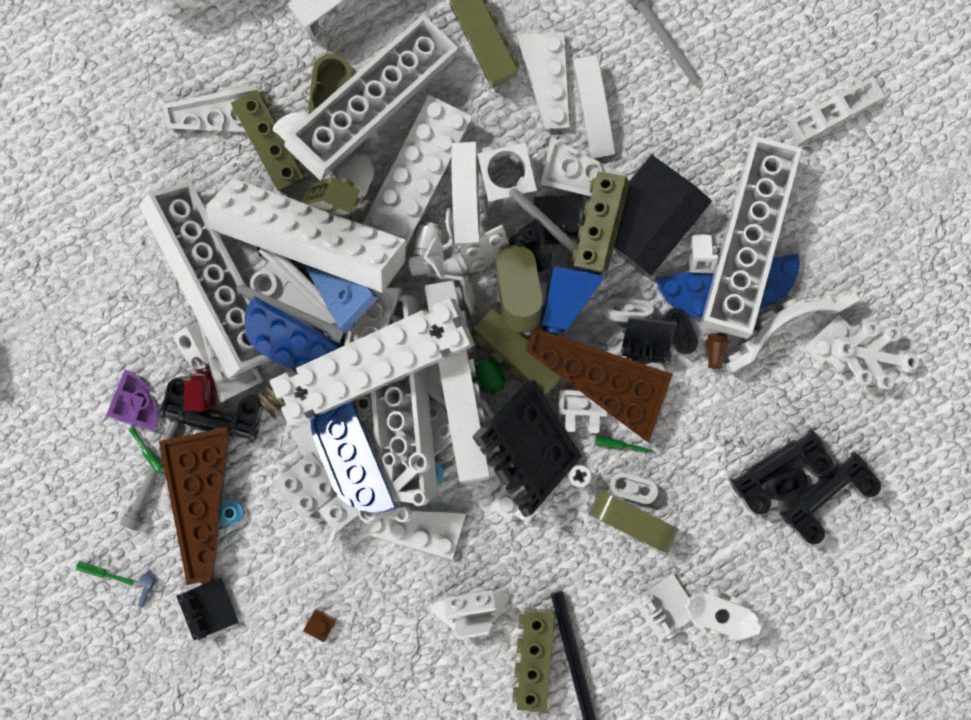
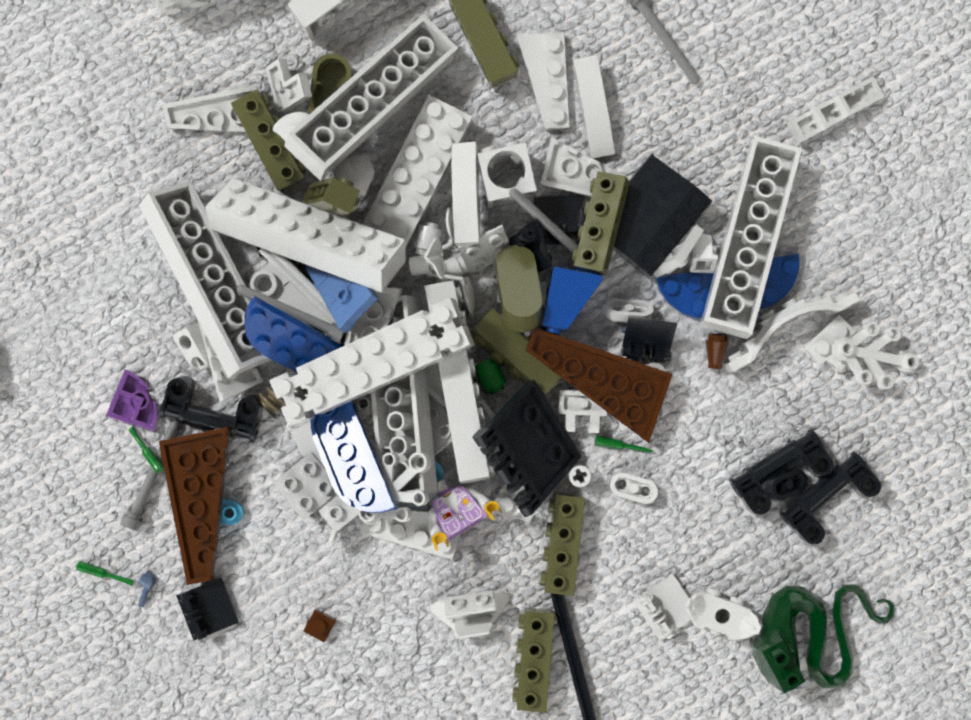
dark red brick [184,371,216,411] -> none
olive plant [588,490,679,553] -> none
black plate [663,308,698,355] -> none
none -> white plate [265,59,312,114]
none -> torso [428,479,502,551]
none -> olive brick [540,493,585,596]
none -> white wing [653,224,704,278]
none -> dark green hips [752,584,894,694]

